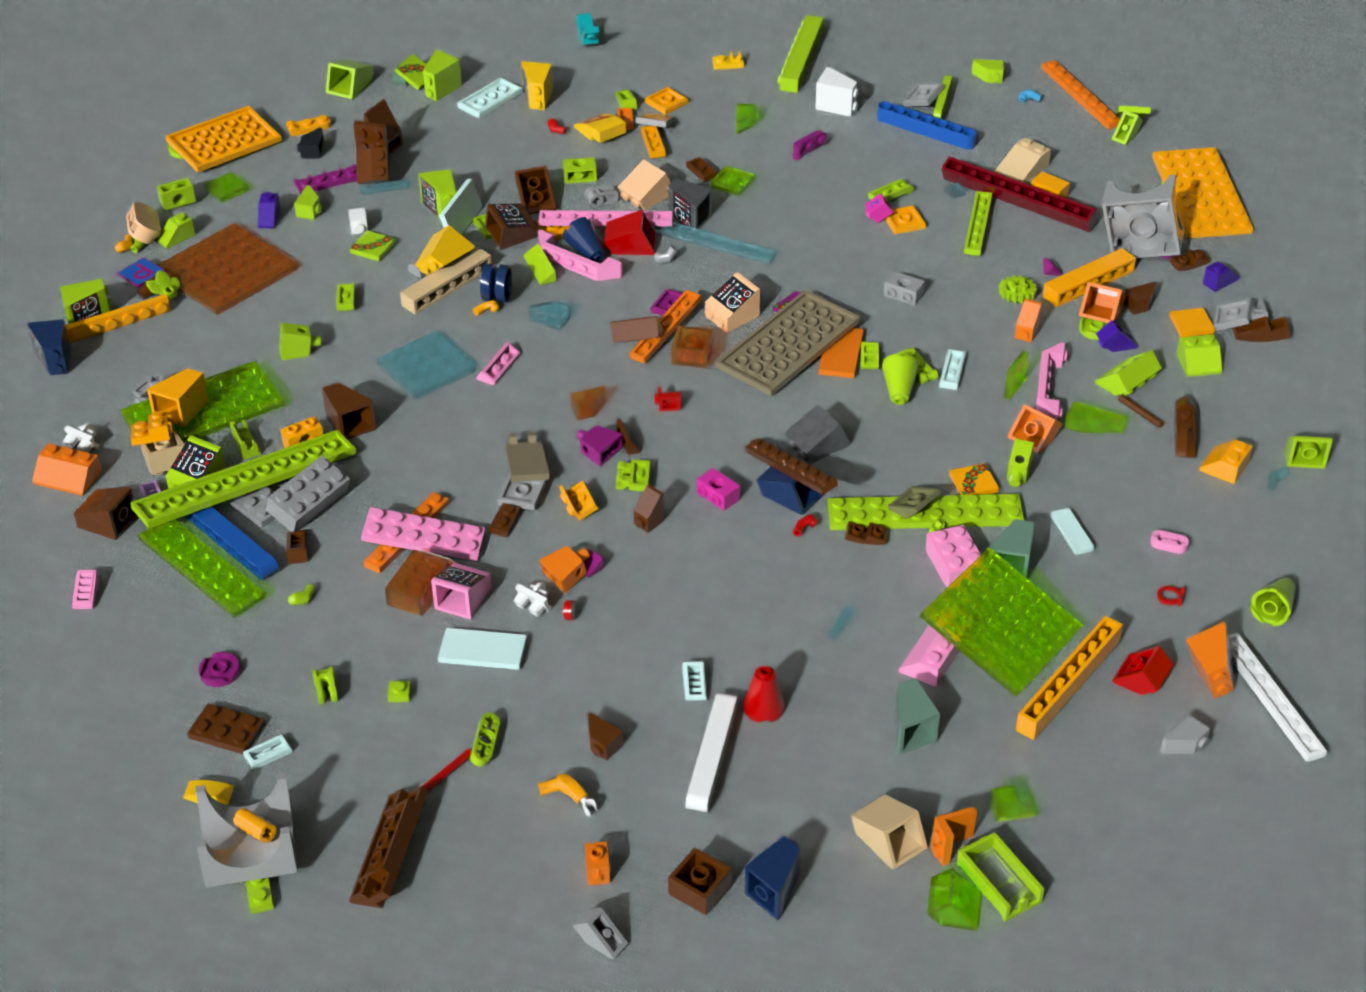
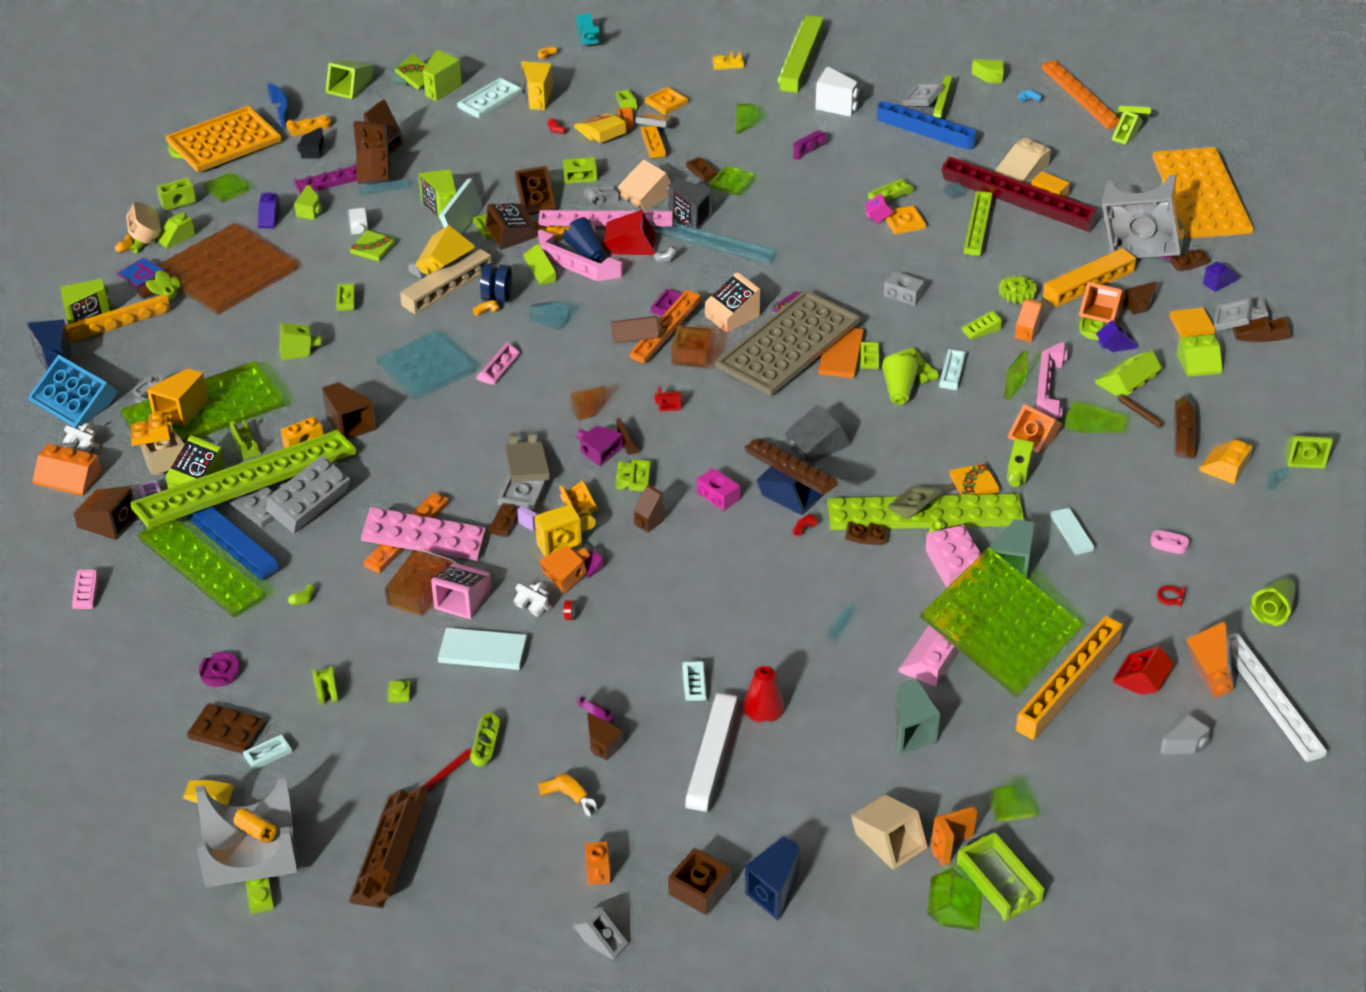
reddish brown slope [286,530,308,564] -> none
magenta slope [1043,257,1062,276] -> none
none -> dark azure slope [27,355,118,429]
none -> blue slope [267,83,289,128]
none -> lavender tile [518,506,537,531]
none -> yellow brick [535,504,596,556]
none -> light orange arm [538,46,556,60]
none -> magenta tile [576,696,616,723]
none -> lime slope [961,311,1002,340]

